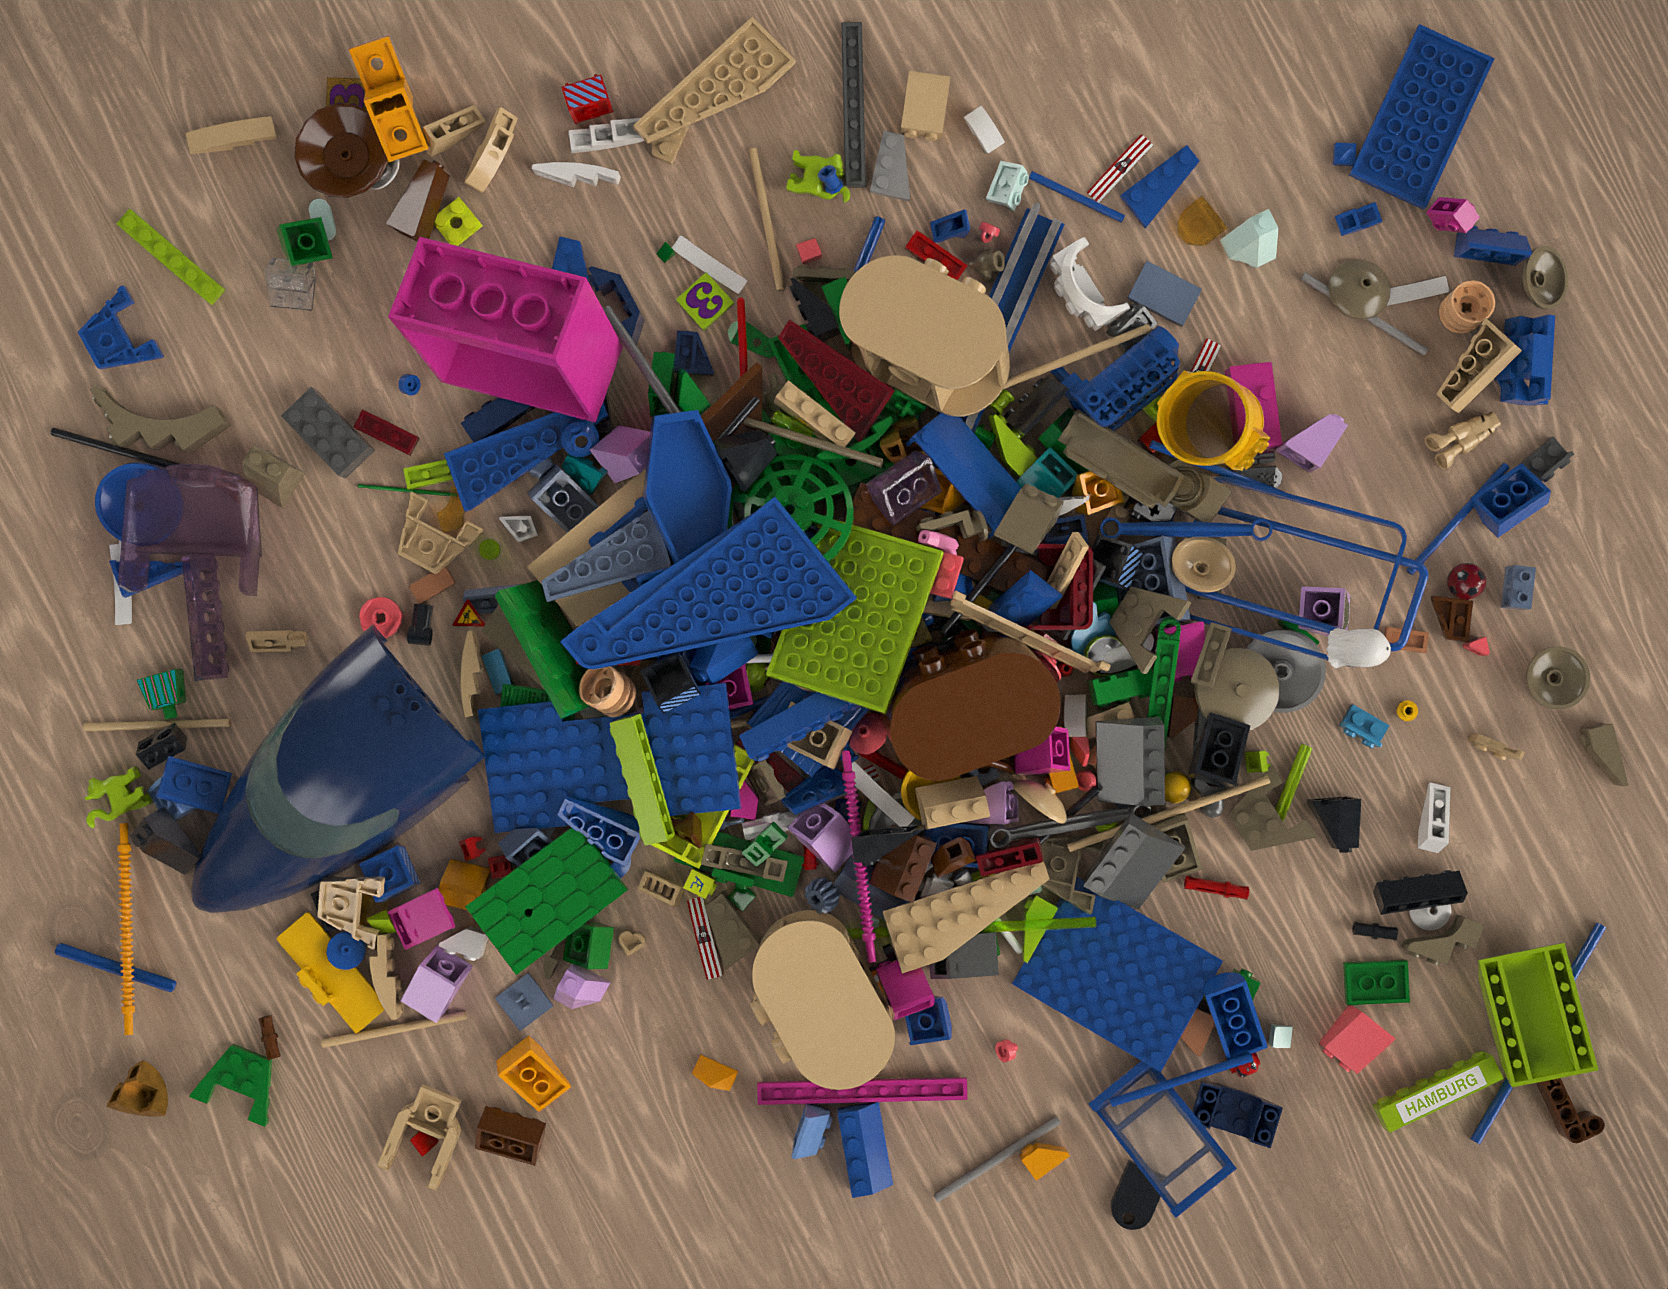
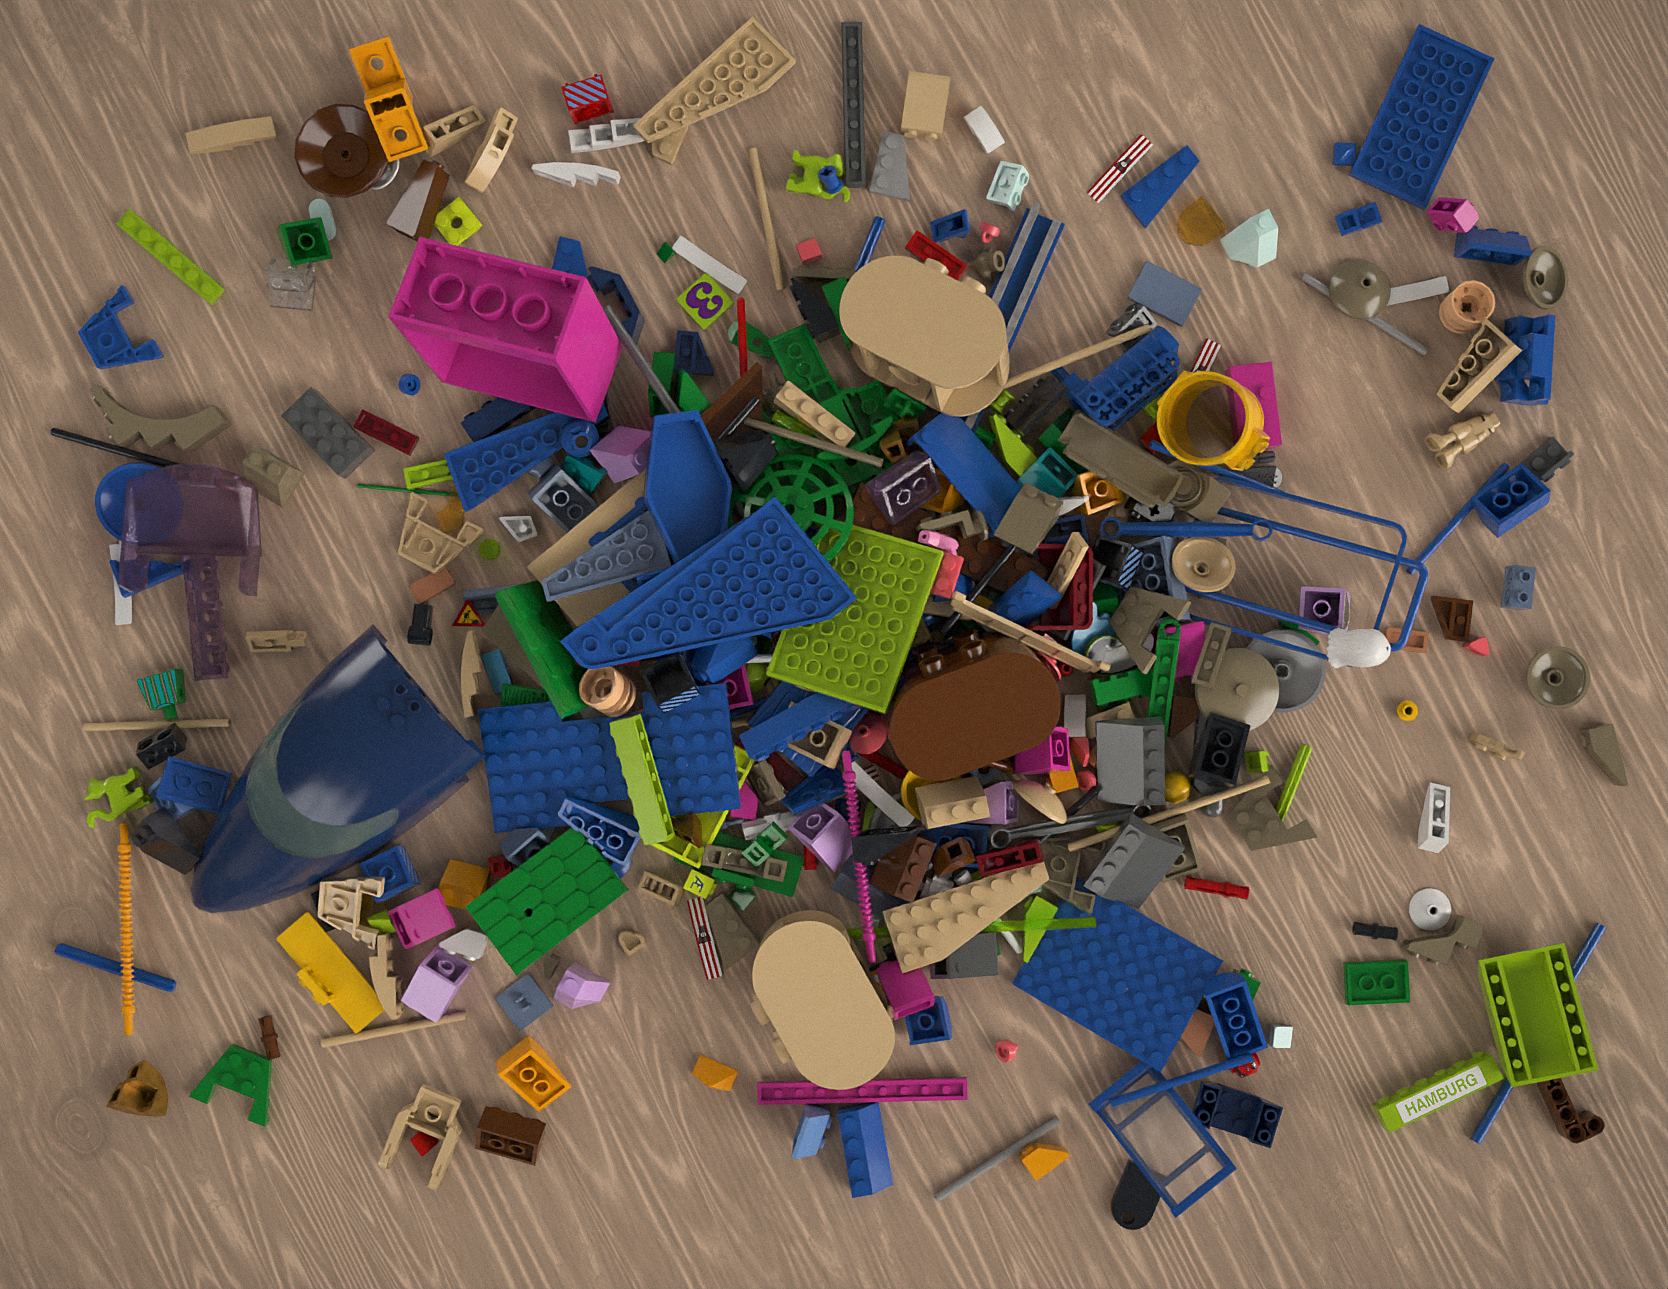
tile [326,77,367,111] -> none
blue piece [326,932,366,970] -> none
coral plate [359,597,403,638] -> none
red tile [459,837,486,861] -> none
green slope [563,921,614,969] -> none
dark red wing [778,319,895,443] -> none
sand blue gear [804,877,840,914] -> none
blue piece [1029,171,1125,223] -> none
white piece [1050,237,1130,331] -> none
lavender slope [1274,414,1348,473] -> none
black slope [1307,796,1361,853] -> none
coral slope [1319,1005,1395,1074] -> none
dark azure bracket [1339,704,1390,749] -> none
black brick [1373,870,1468,915] -> none
dark red piece [1447,563,1486,600] -> none

